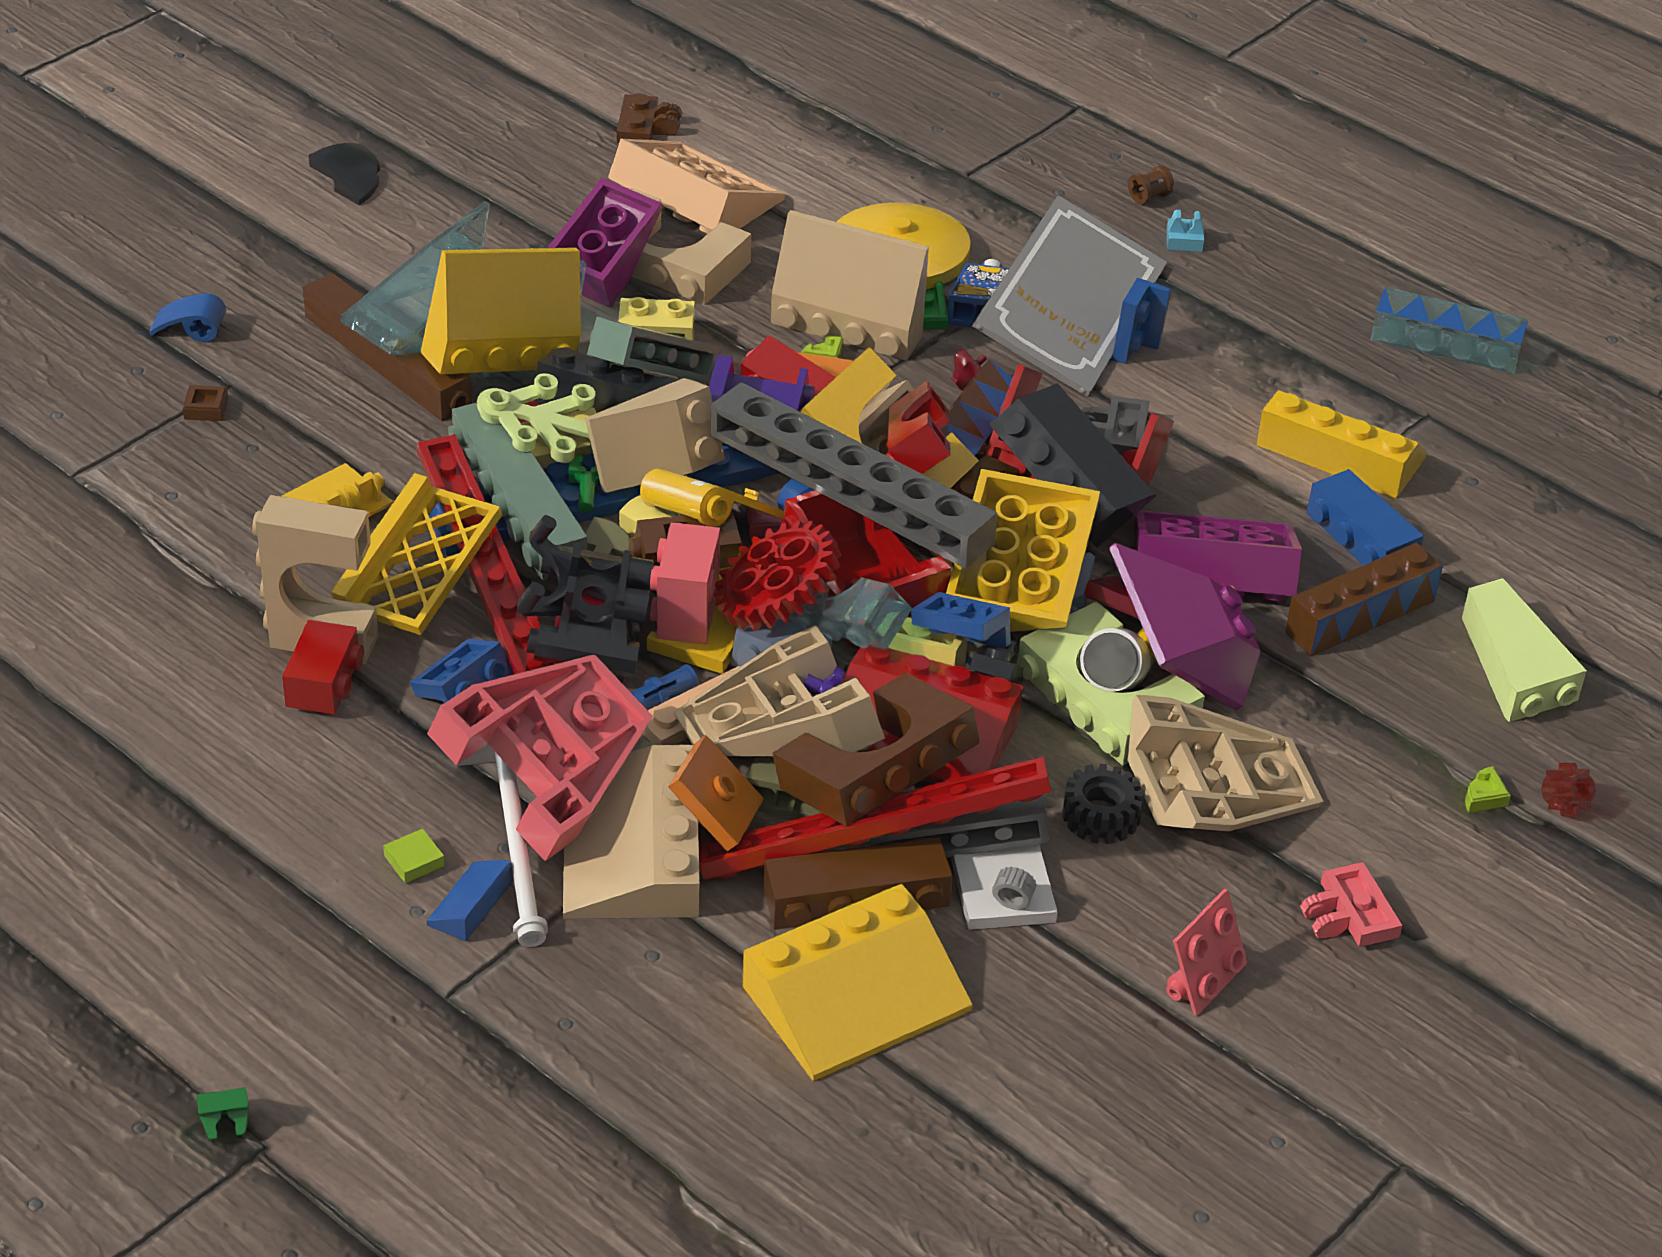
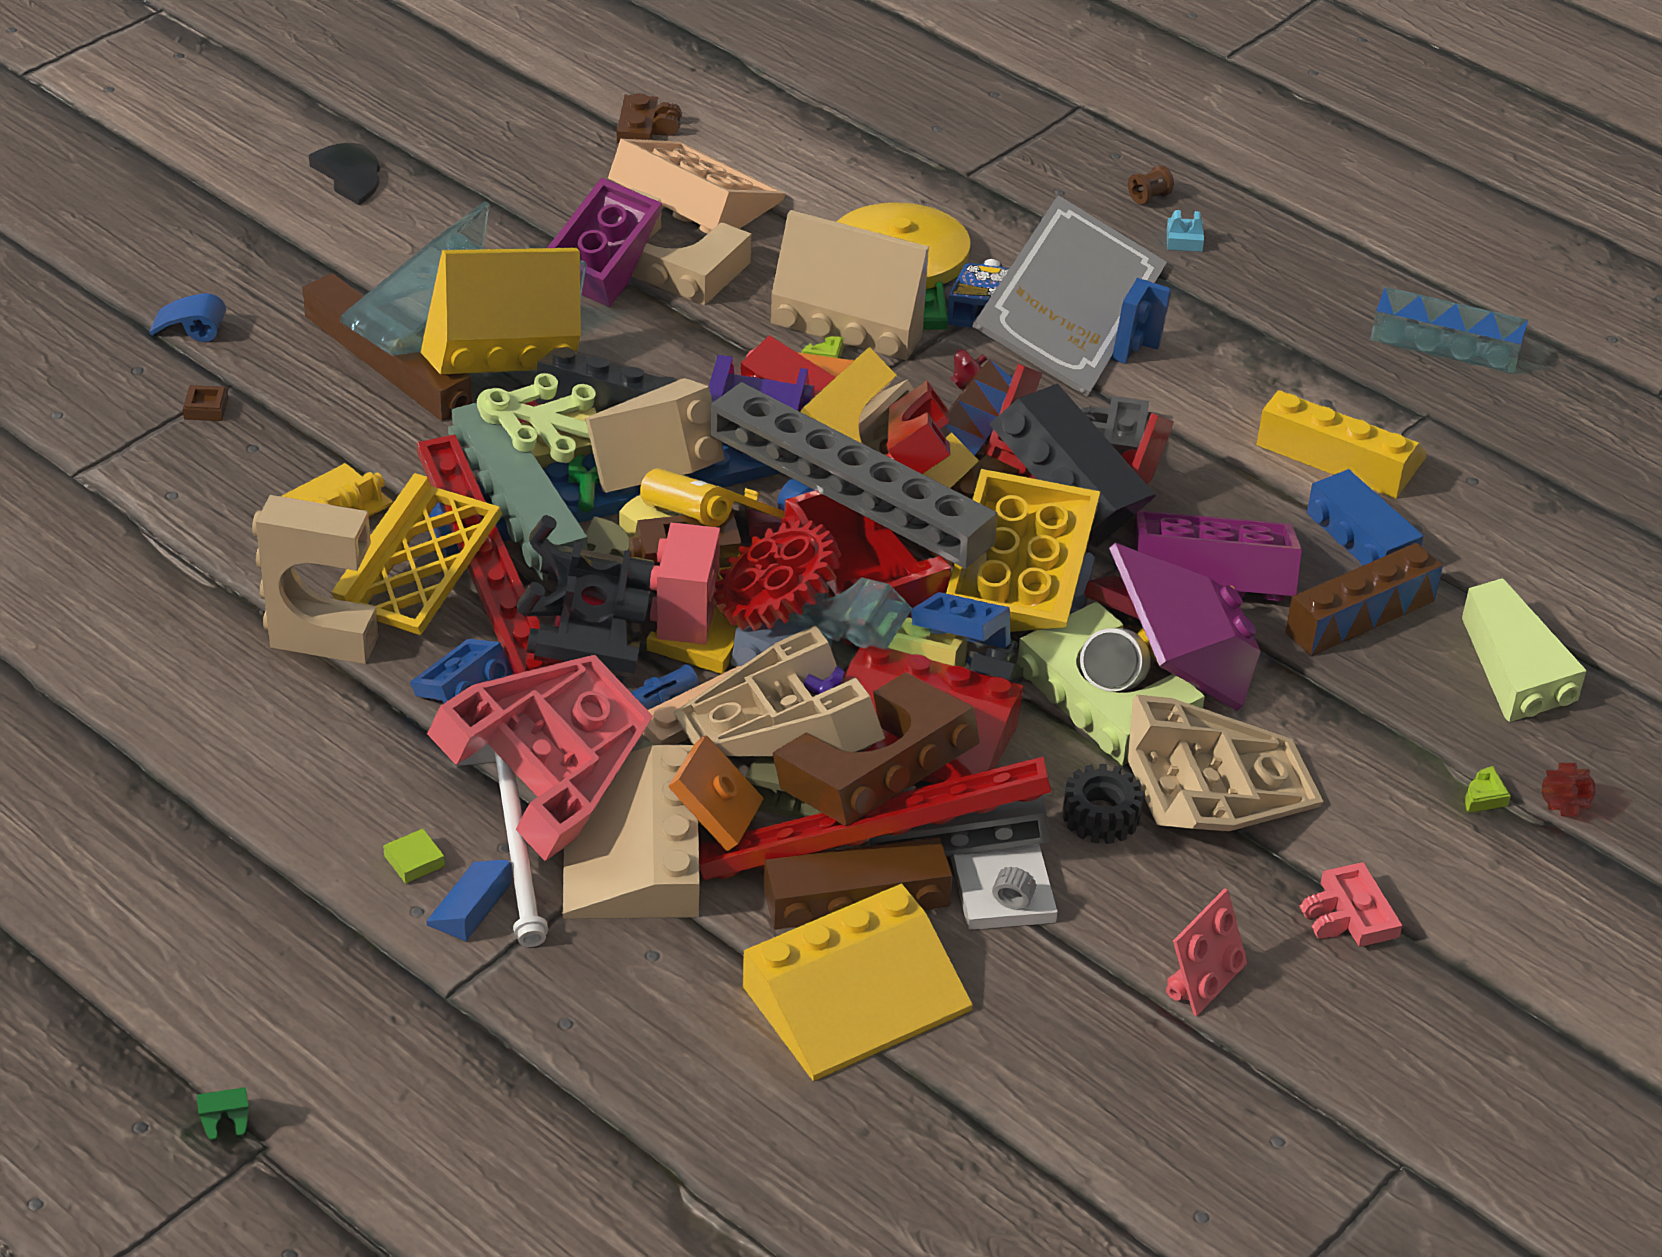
red brick [282,620,364,715] -> none
sand green brick [587,317,720,384] -> none
light yellow brick [618,297,695,340] -> none

